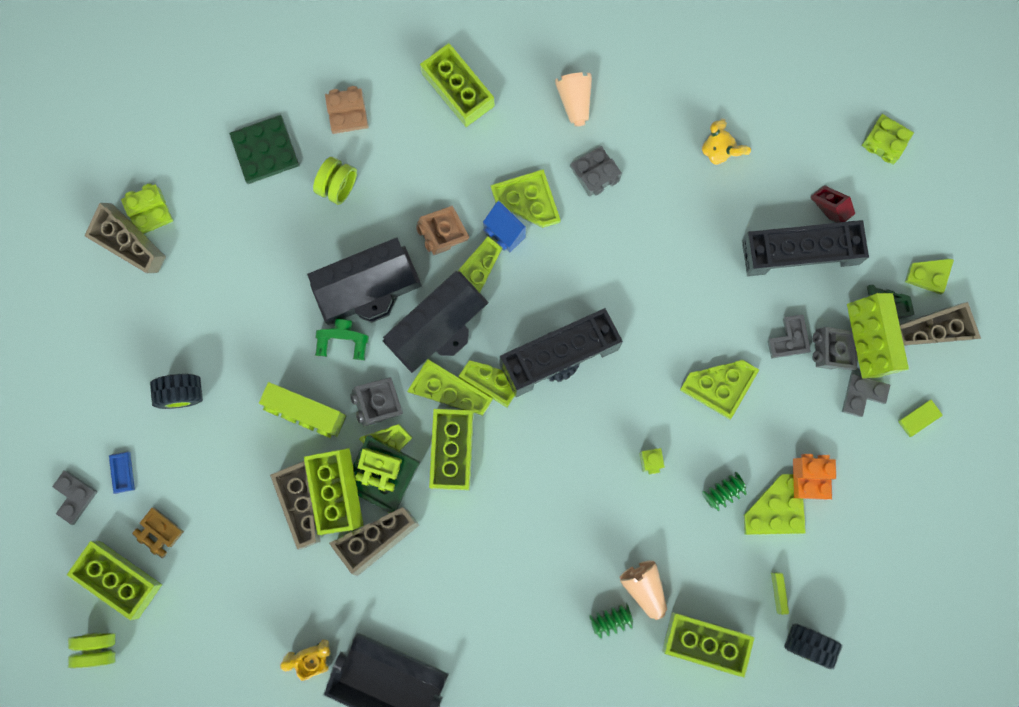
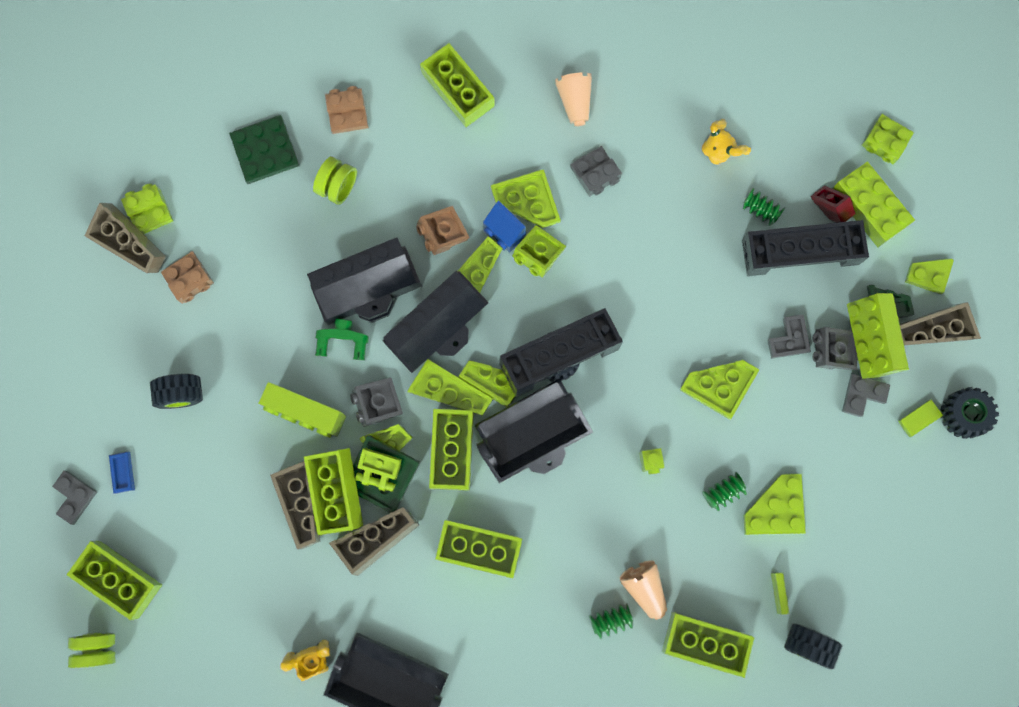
pearl gold plate [132,507,184,558] -> none
orange plate [793,454,836,500] -> none
none -> medium nougat plate [161,251,214,304]
none -> lime brick [435,520,522,578]
none -> black piece [475,378,593,483]
none -> lime plate [512,225,566,278]
none -> green piece [742,188,785,226]
none -> lime brick [832,161,915,248]
none -> black wheel [940,387,999,439]

